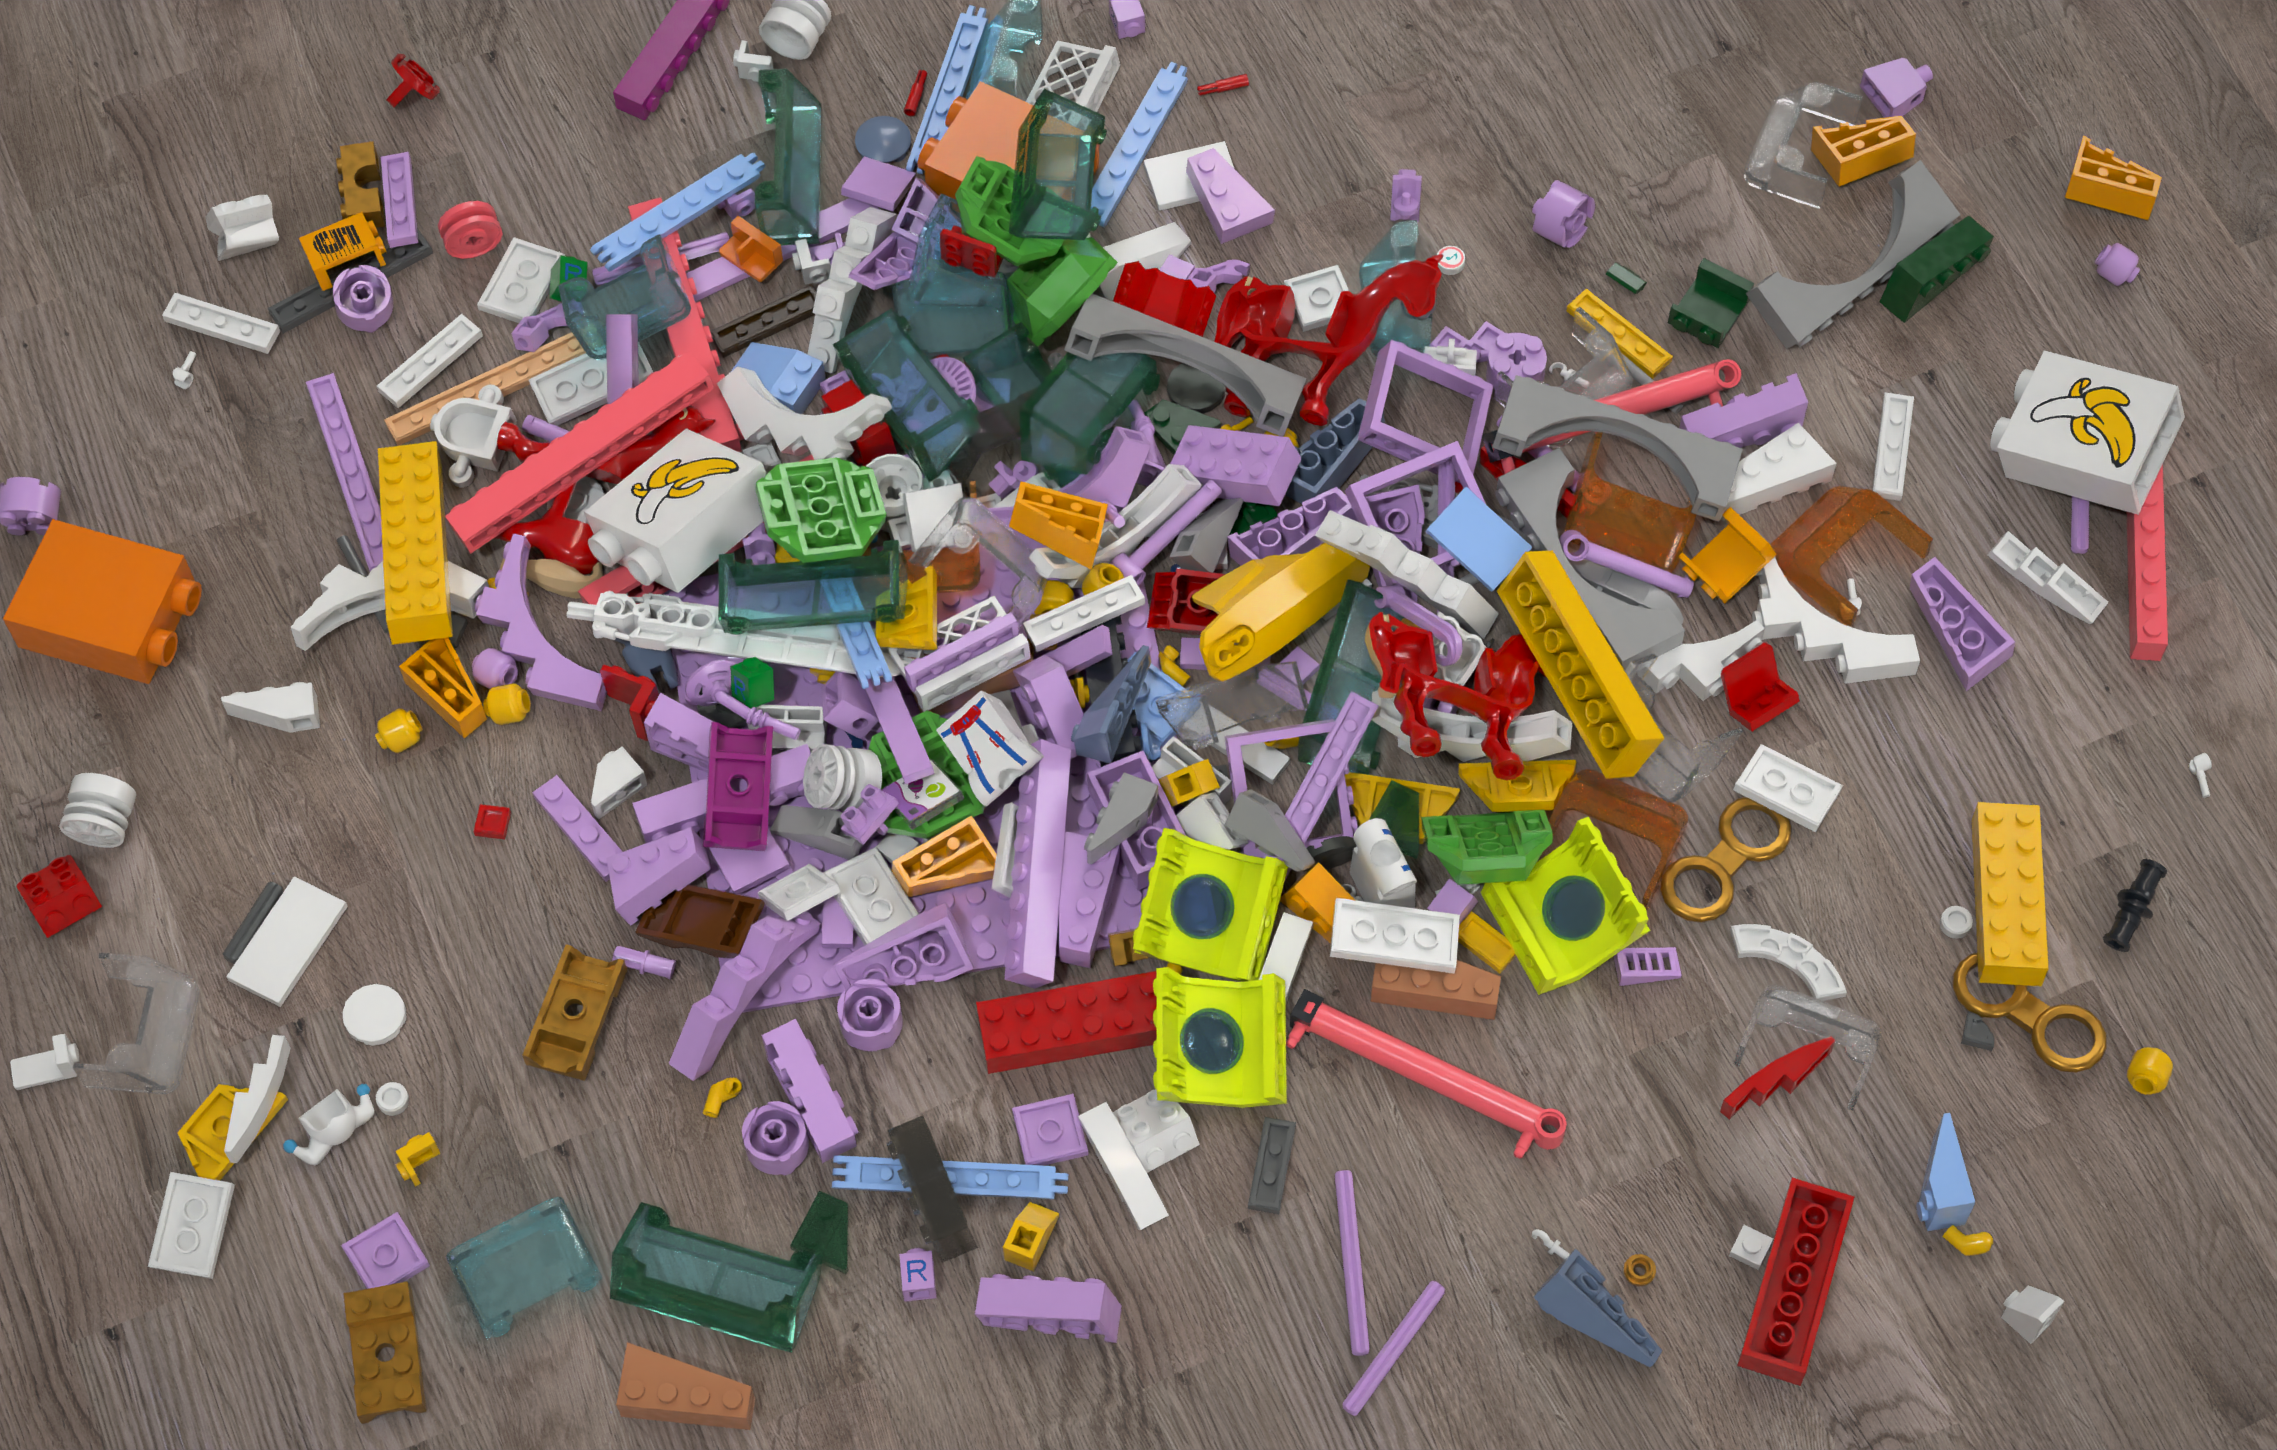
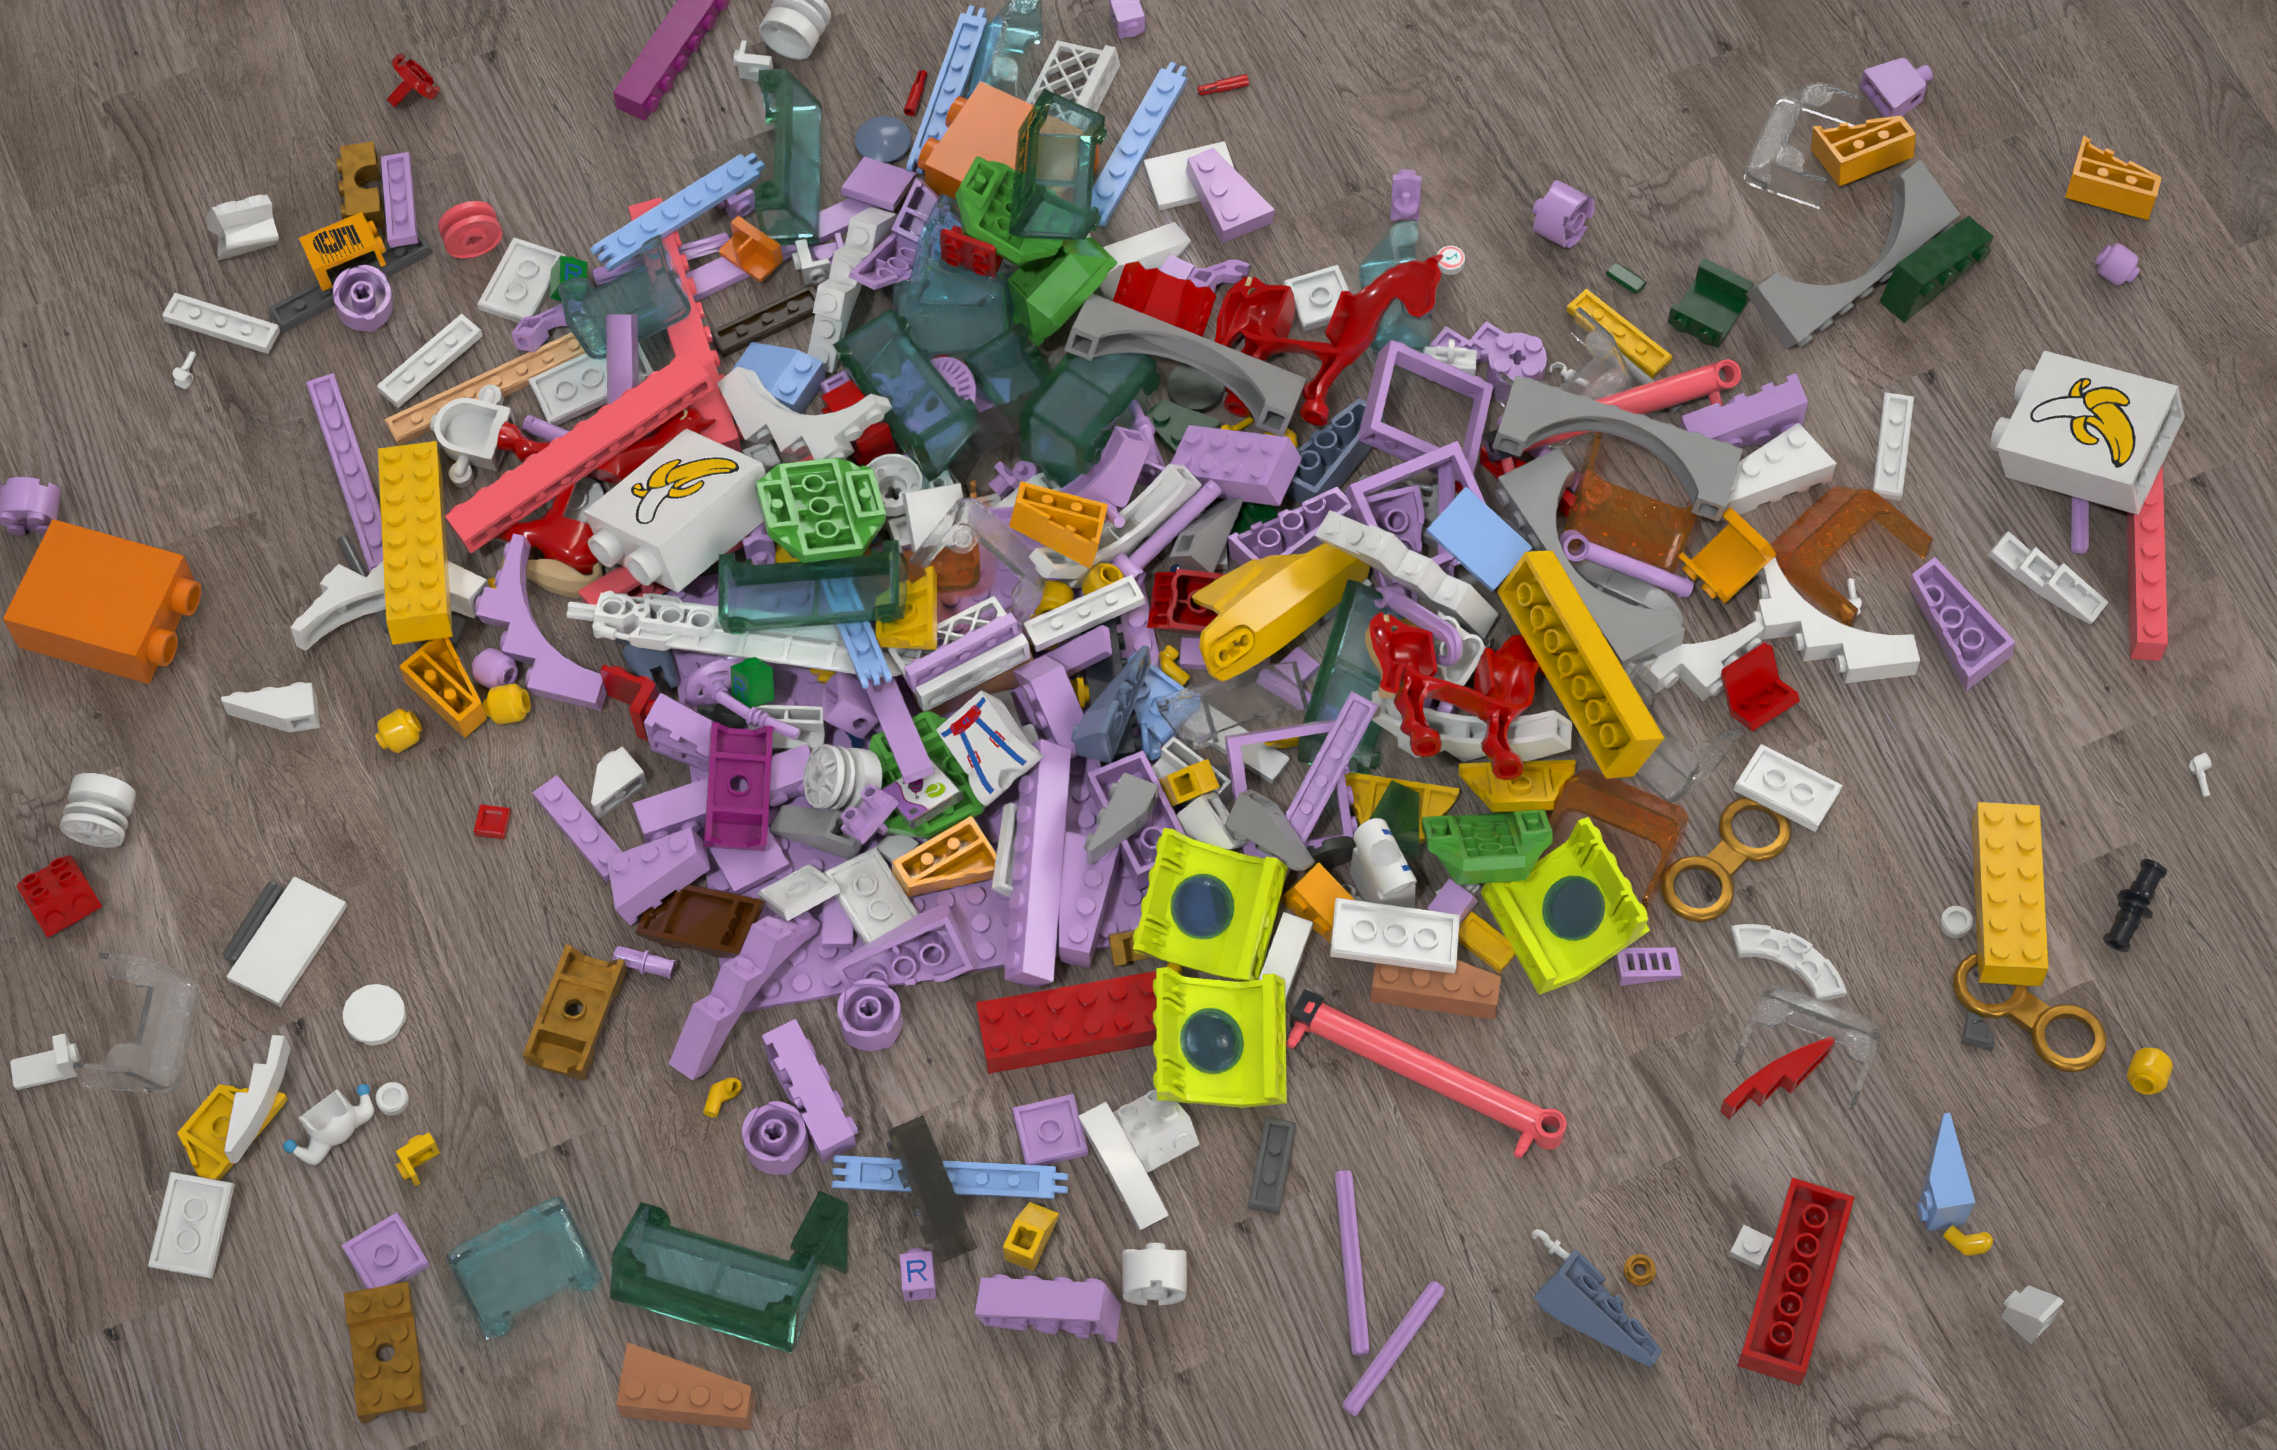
none -> white brick [1122,1243,1187,1305]

